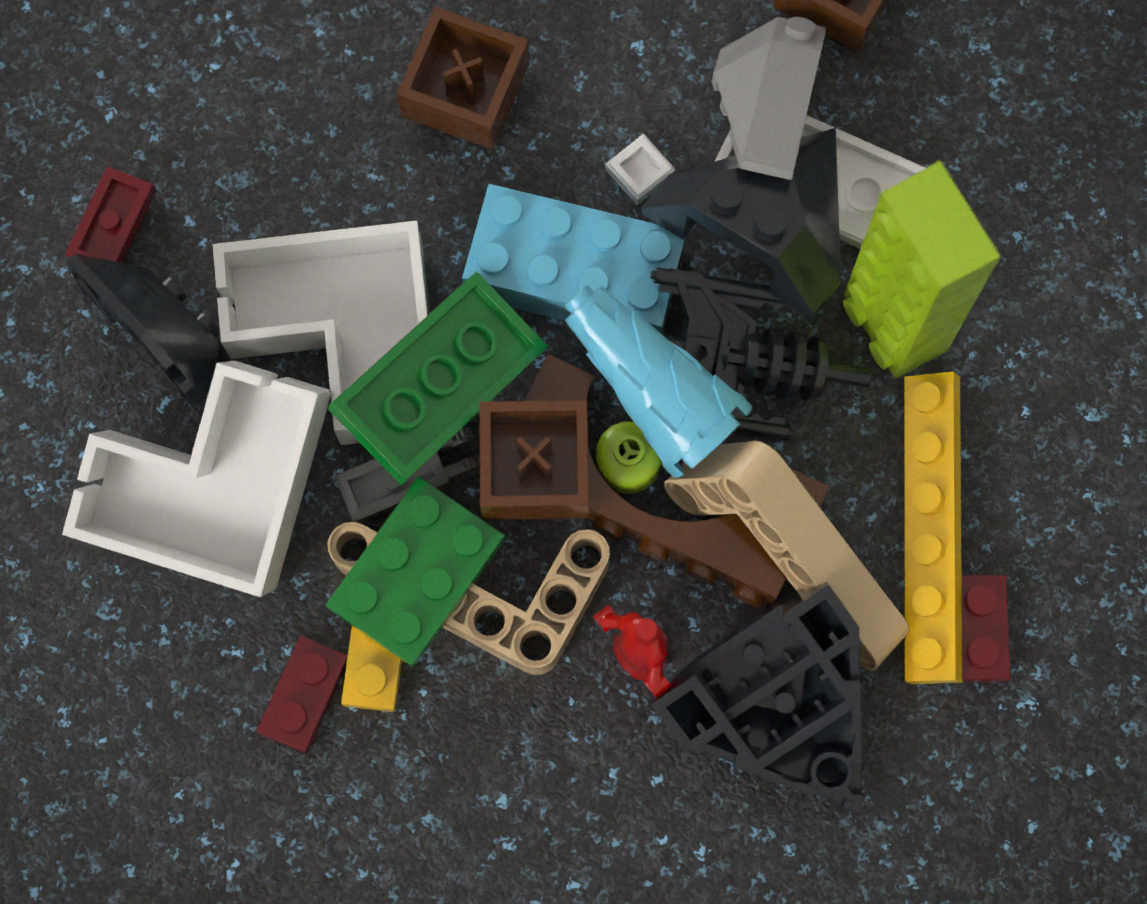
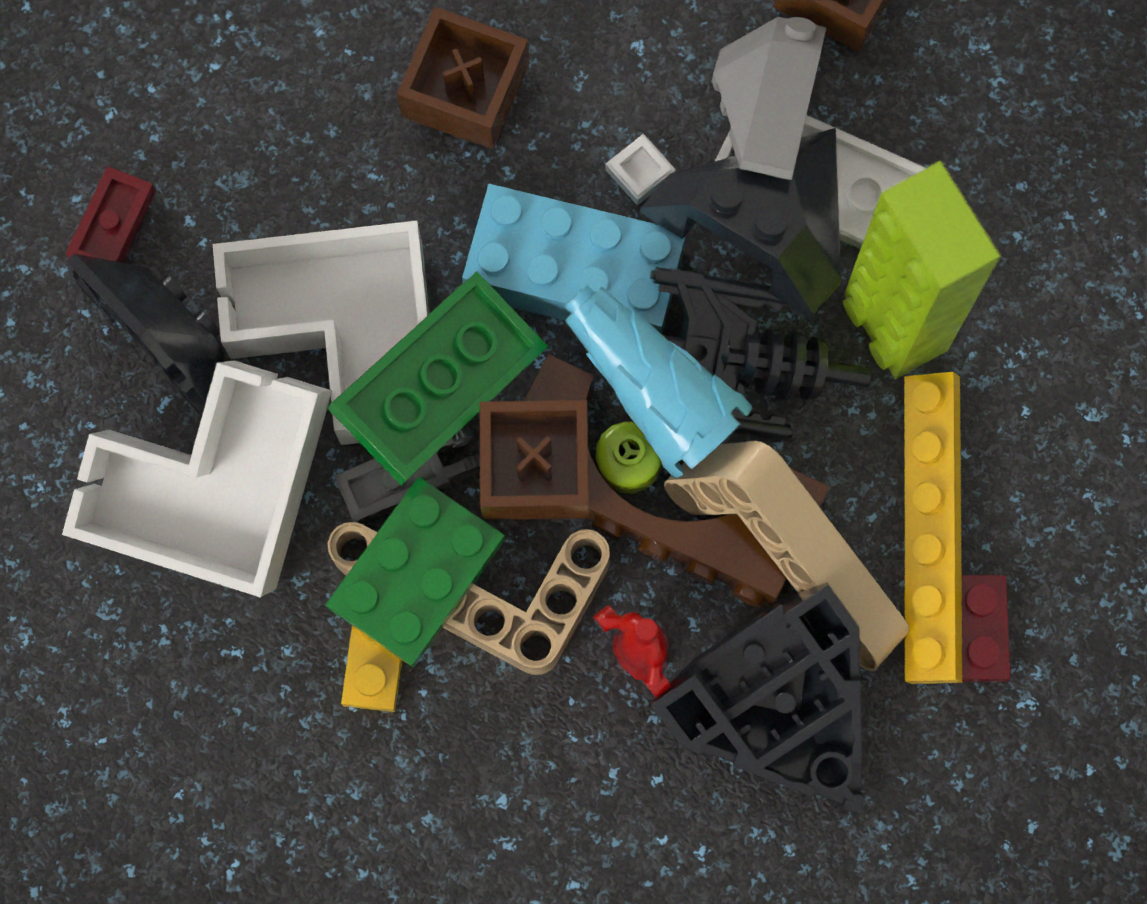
dark red plate [256,635,348,754] -> none

